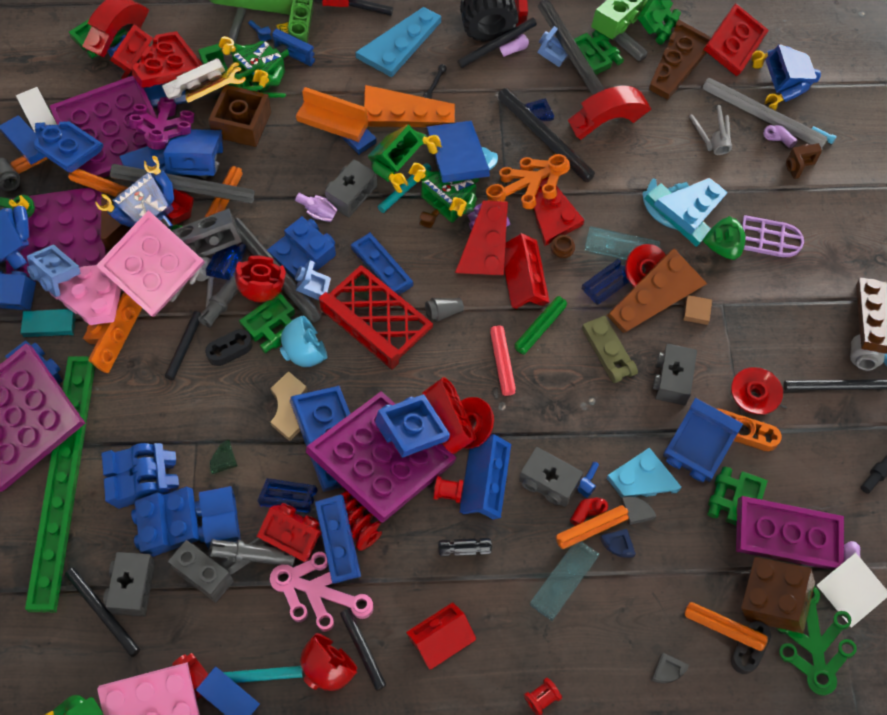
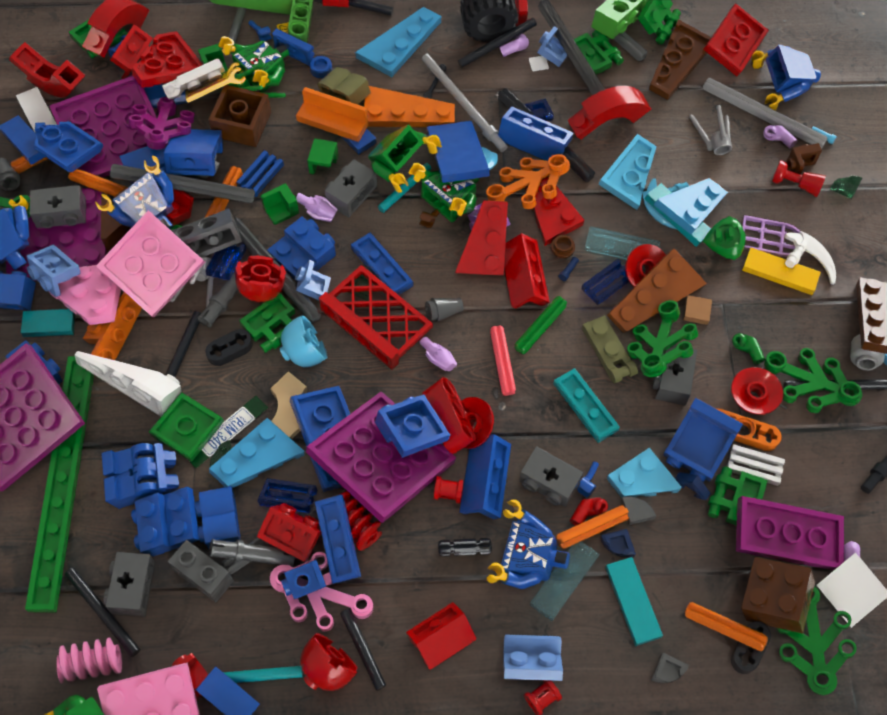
none -> red arch [9,42,86,98]
none -> dark grey brick [30,185,86,228]
none -> bright pink piece [57,637,122,683]
none -> white wedge [74,351,181,417]
none -> green plate [149,392,224,462]
none -> sticker [187,396,268,468]
none -> dark azure wing [209,418,305,488]
none -> blue tile [236,150,284,197]
none -> green panel [261,183,299,225]
none -> blue brick [281,560,326,599]
none -> green panel [307,138,339,174]
none -> blue tile [310,56,332,78]
none -> olive brick [317,67,371,105]
none -> lavender piece [420,337,457,371]
none -> light grey bar [422,54,508,152]
none -> torso [487,500,570,589]
none -> blue panel [498,106,573,161]
none -> medium blue bracket [503,635,563,681]
none -> white sticker [529,56,549,71]
none -> teal tile [553,368,620,443]
none -> dark blue piece [558,257,579,281]
none -> medium azure wing [598,134,657,210]
none -> teal tile [605,557,663,646]
none -> green plant [627,300,698,377]
none -> dark blue tile [675,472,711,500]
none -> white tile [727,444,785,486]
none -> green arm [732,333,765,365]
none -> yellow tile [742,248,821,295]
none -> green plant [764,348,862,413]
none -> red piece [772,160,826,197]
none -> white piece [784,231,836,285]
none -> clear green tile [830,175,862,199]

